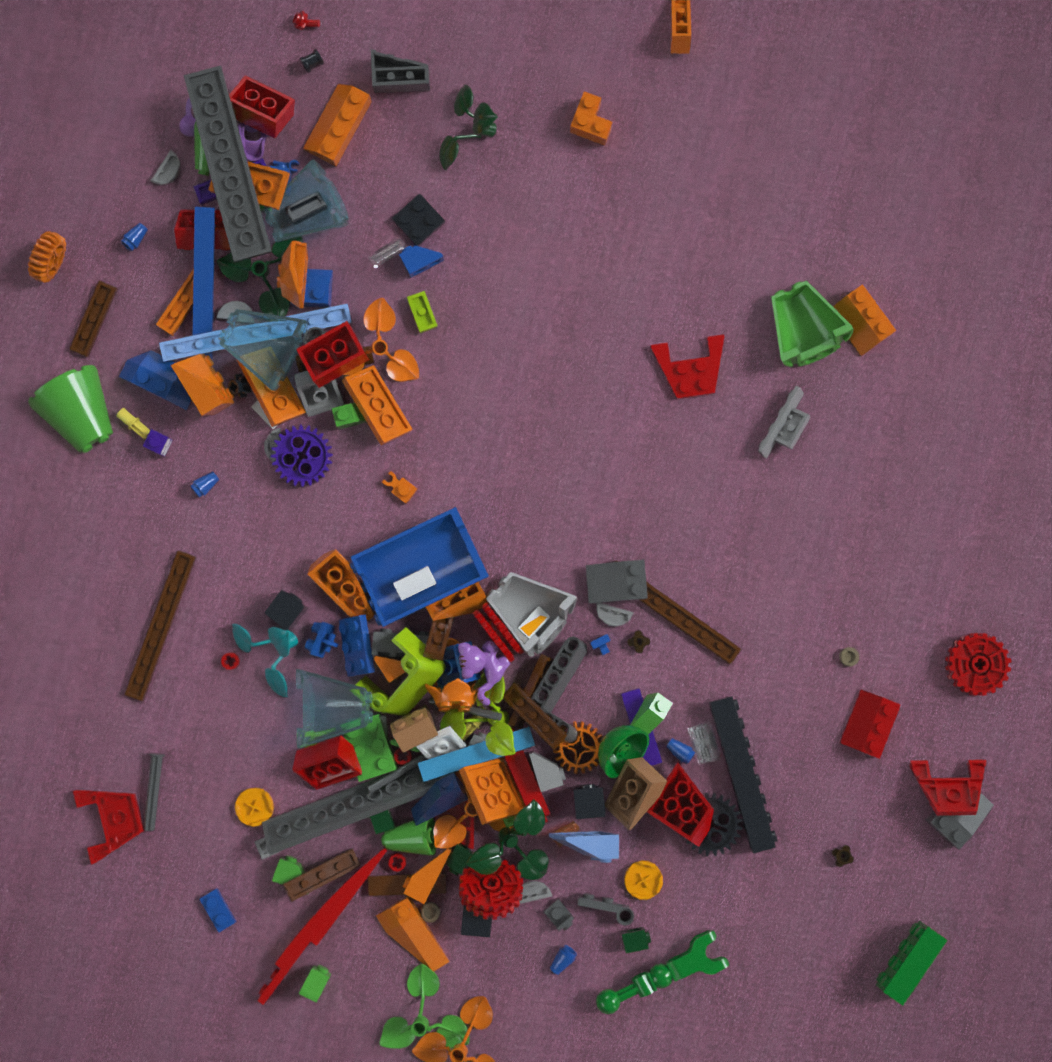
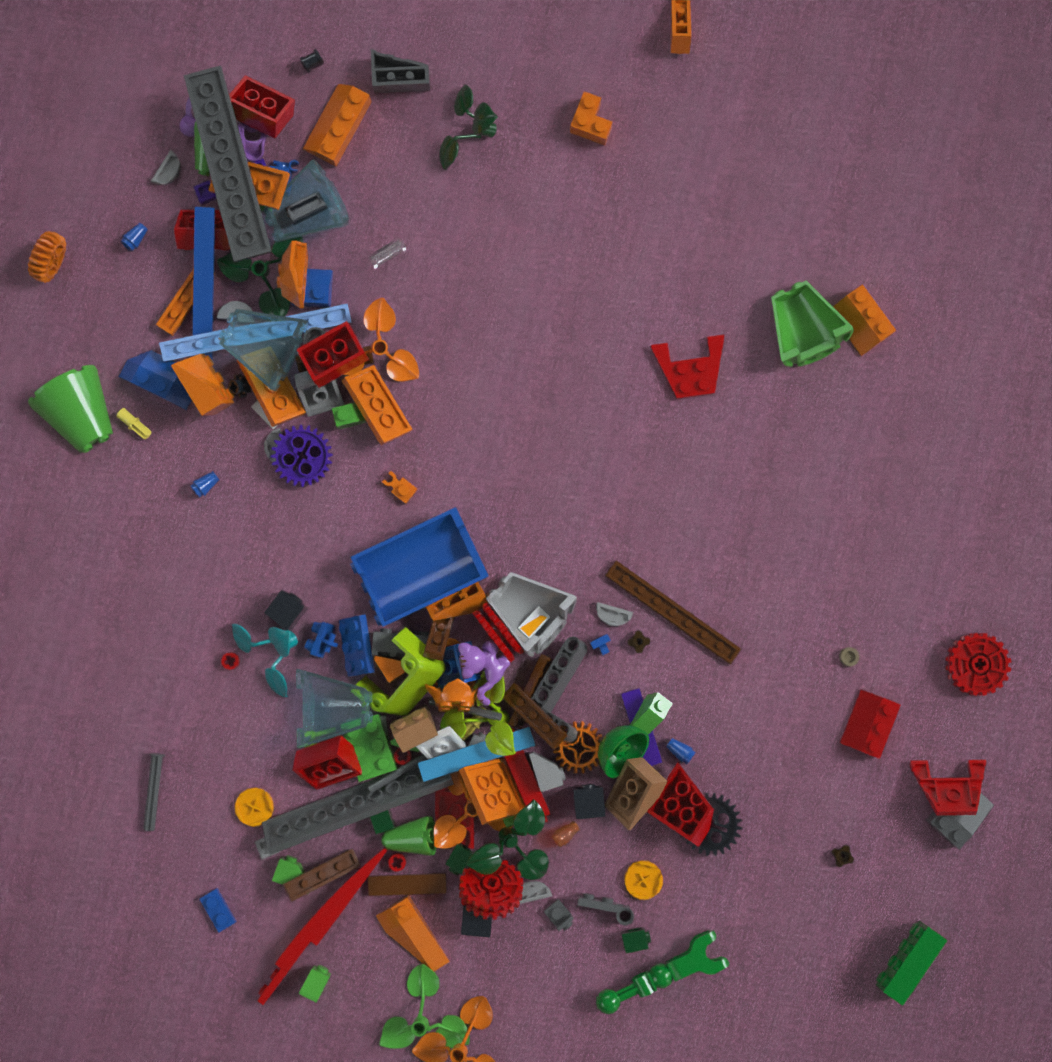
reddish brown tile [69,281,118,358] -> none
red wing [73,790,145,865] -> none
reddish brown tile [124,550,196,701] -> none
dark purple brick [143,429,173,457] -> none
red plate [293,11,320,30] -> none
orange wedge [307,549,375,622] -> none
black plate [392,193,445,246] -> none
white tile [393,566,436,600] -> none
blue slope [399,246,444,278] -> none
orange slope [402,848,452,904] -> none
lime plate [407,291,438,334] -> none
dark blue slope [411,773,468,826] -> none
dark tan tile [421,902,440,923] -> none
medium blue slope [549,831,619,863] -> none
blue cone [550,945,577,975] -> none
dark grey slope [586,560,648,604] -> none
clear slope [687,721,721,765] -> none
black brick [708,696,778,854] -> none
light grey bracket [759,386,811,458] -> none

